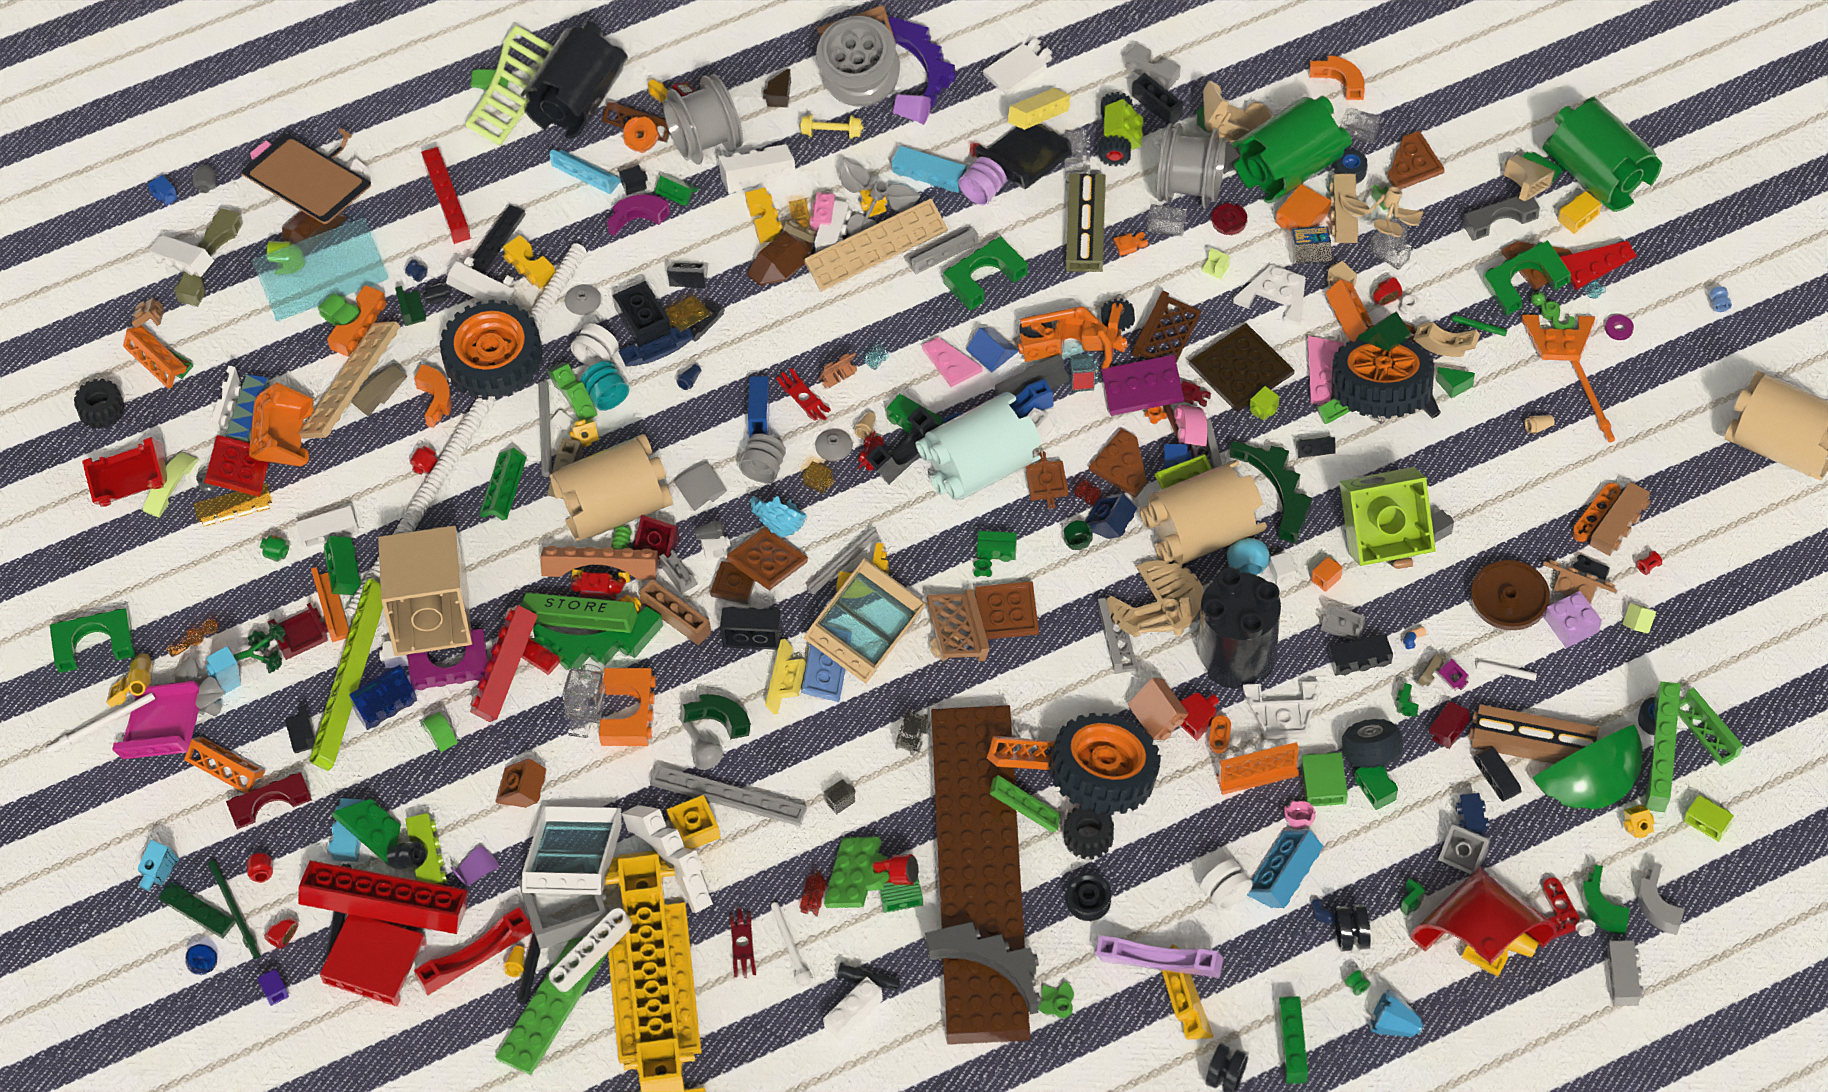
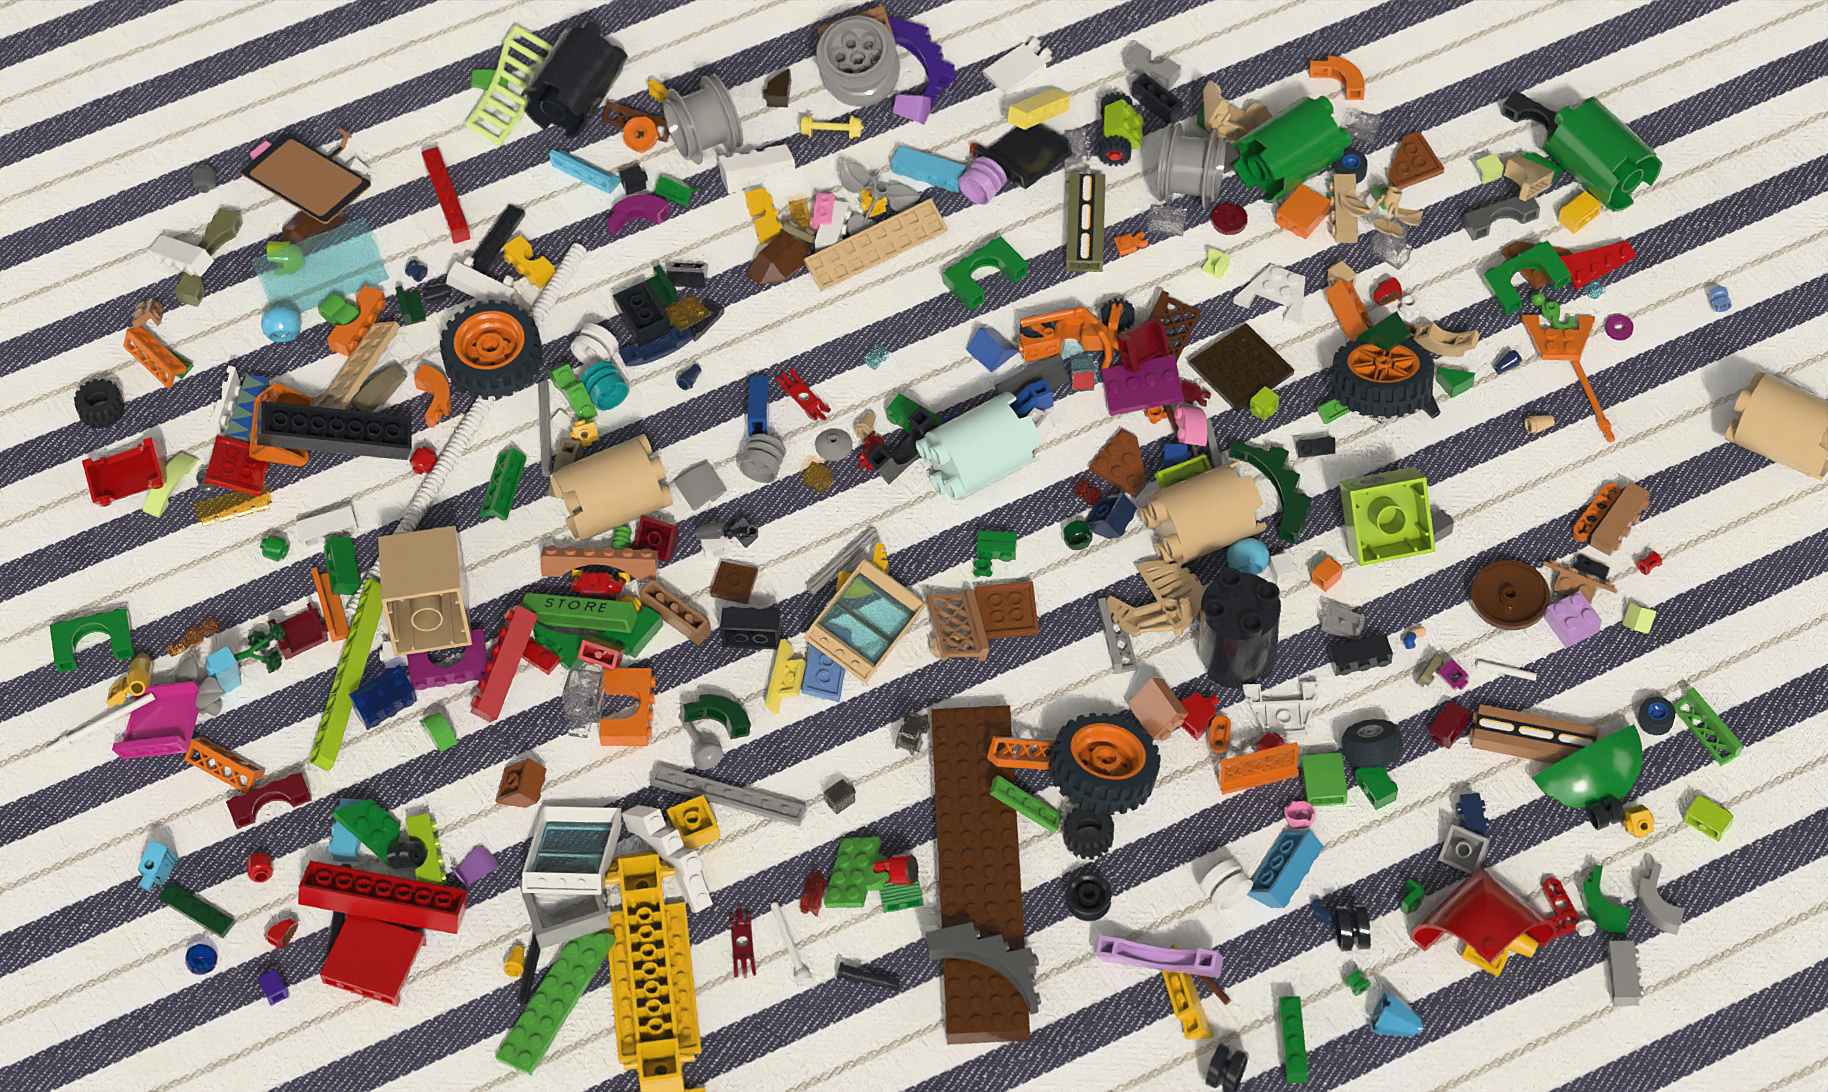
blue brick [147,175,178,205] -> none
dark green bar [208,860,261,959] -> none
black panel [285,705,315,754] -> none
red arch [414,907,533,996] -> none
white beam [549,908,632,992] -> none
light grey dish [565,285,601,315] -> none
light grey hinge [659,550,698,594] -> none
slope [672,82,696,97] -> none
dark orange plate [726,527,808,591] -> none
medium azure hair [749,496,807,537] -> none
nougat hinge [818,353,857,388] -> none
white brick [823,977,883,1042] -> none
light grey fence [904,226,978,275] -> none
bright pink wing [922,337,983,387] -> none
dark orange plate [1025,451,1068,509] -> none
bright green plate [1038,982,1074,1018] -> none
clear smoke slope [1291,226,1333,265] -> none
bright pink wing [1308,336,1344,405] -> none
medium nougat arm [1386,557,1413,569] -> none
green bracket [1396,683,1419,717] -> none
green bar [1452,315,1508,337] -> none
black beam [1474,746,1522,802] -> none
bright green arch [1645,681,1681,813] -> none
none -> black brick [257,401,412,460]
none -> medium azure piece [261,306,301,342]
none -> red brick [578,636,625,670]
none -> dark green panel [645,265,678,308]
none -> black bracket [724,517,758,548]
none -> dark red panel [1116,318,1170,373]
none -> copper bar [1198,975,1231,1006]
none -> red head [1255,732,1284,758]
none -> yellowish green panel [1476,153,1504,184]
none -> dark blue cone [1493,350,1522,375]
none -> black arch [1501,90,1558,140]
none -> black wheel [1587,796,1625,831]

